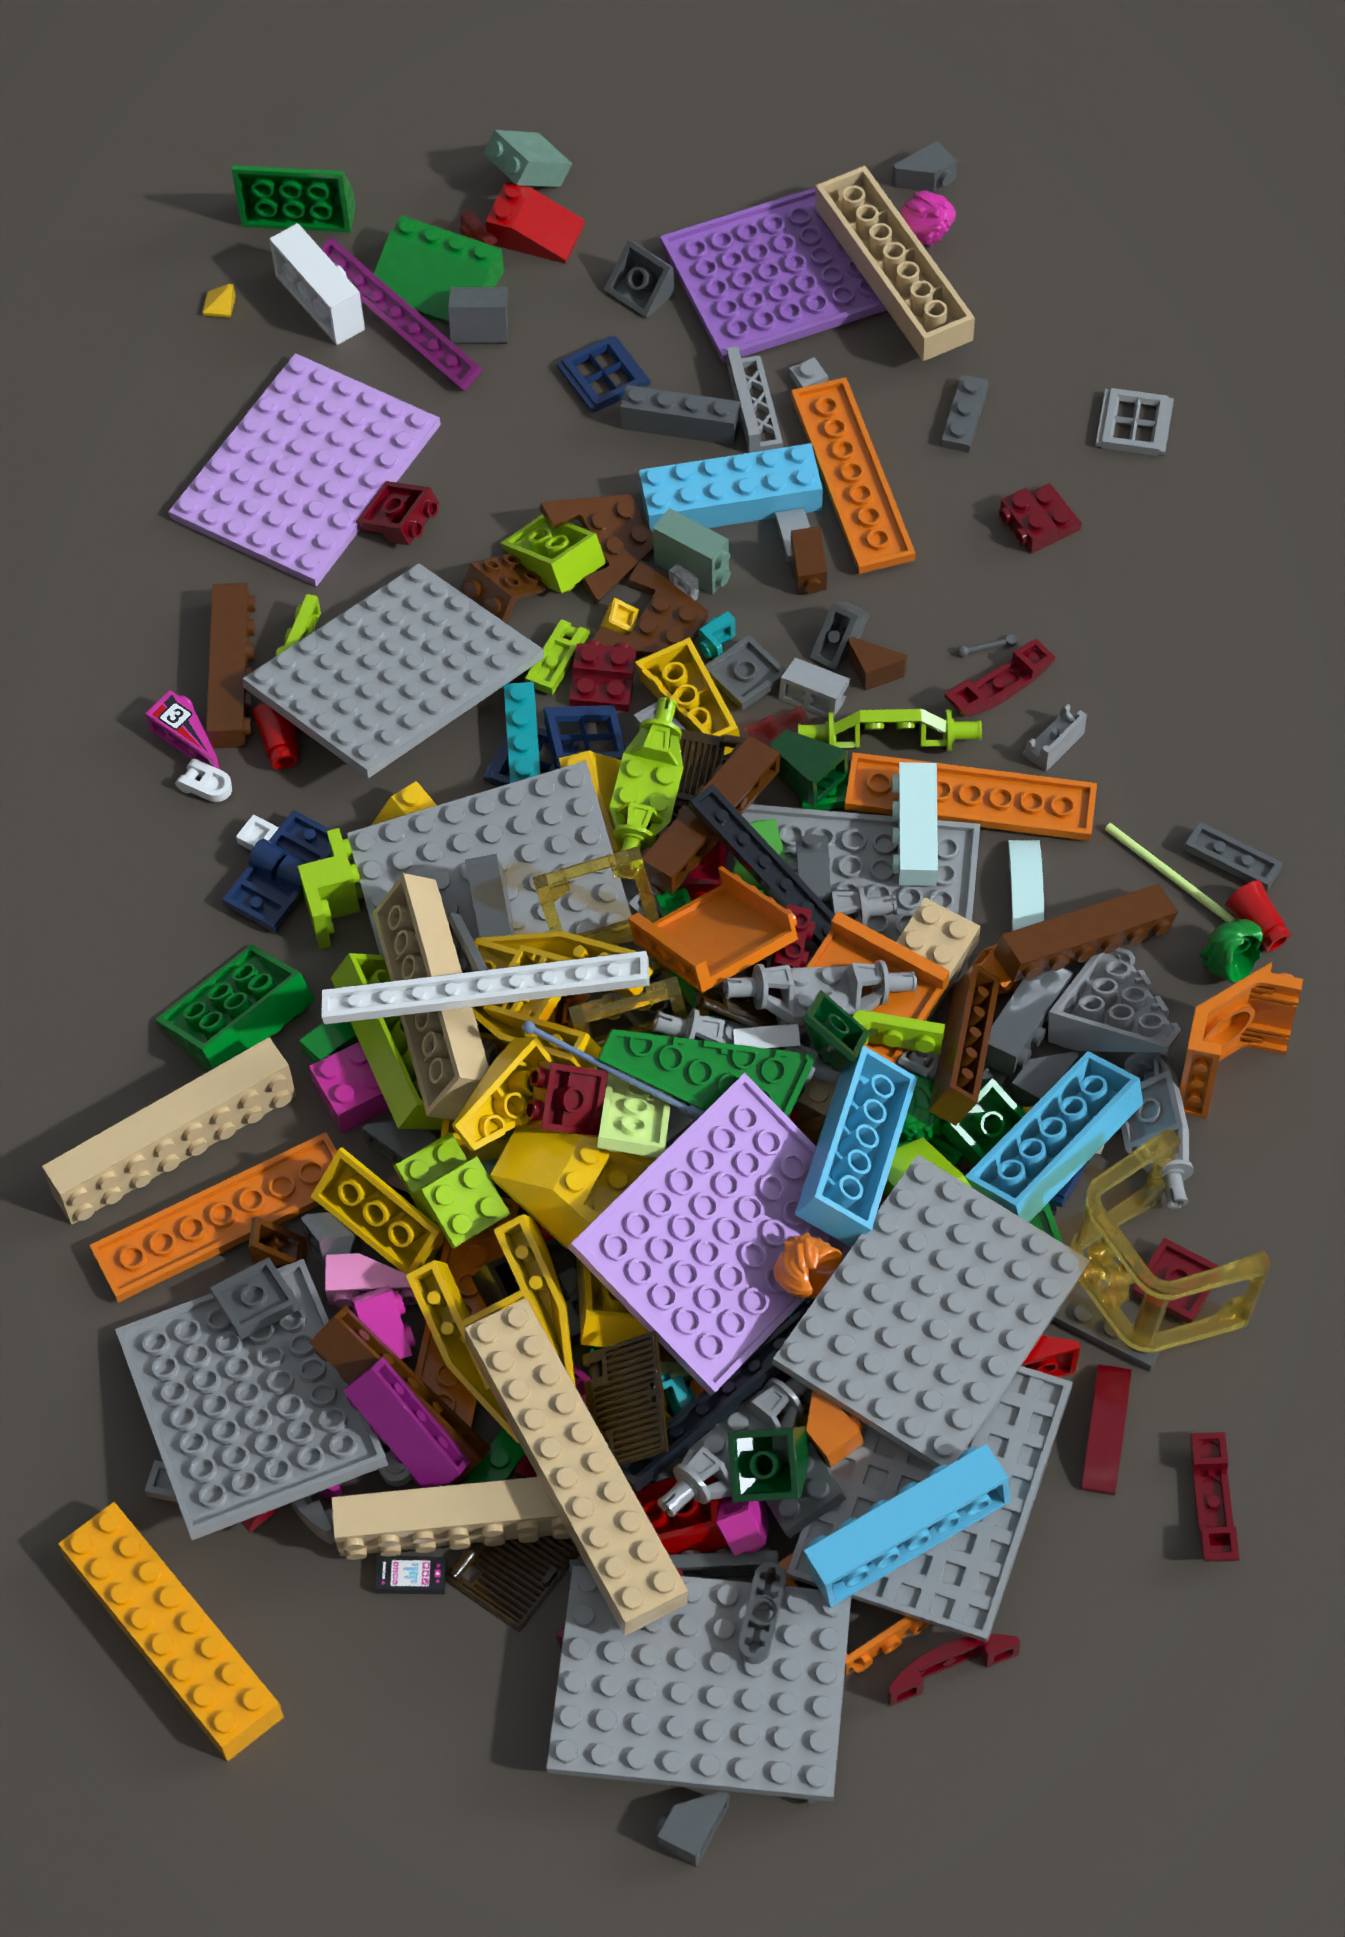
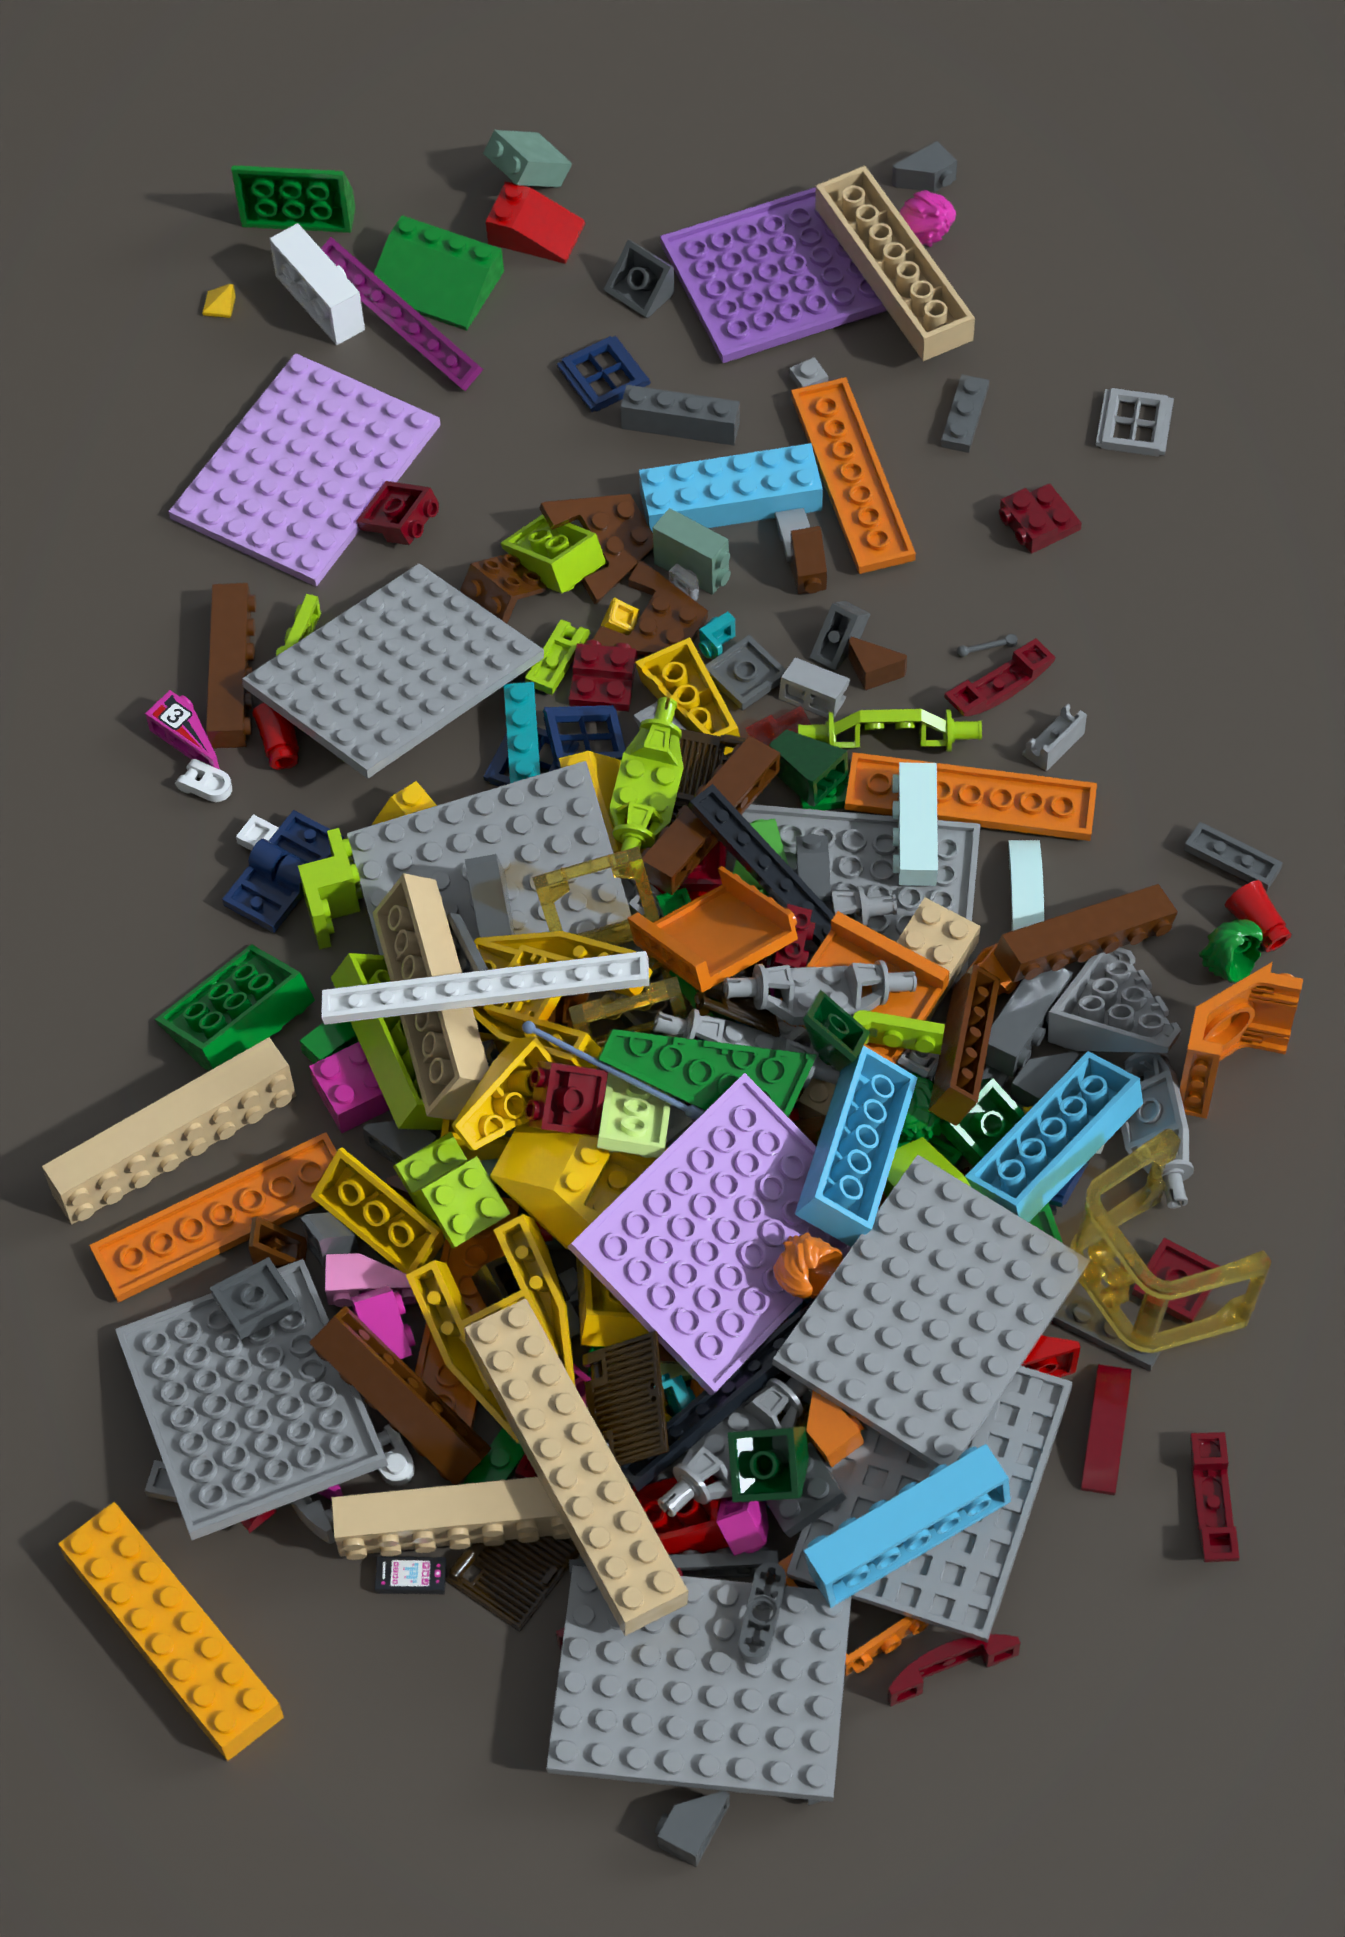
magenta brick [343,1357,470,1488] -> none
dark grey slope [448,287,508,344] -> none
clear red plate [459,209,497,247] -> none
light grey fence [727,346,783,453] -> none
white sticker [733,1024,801,1048] -> none
yellowish green axle [1105,823,1238,922] -> none

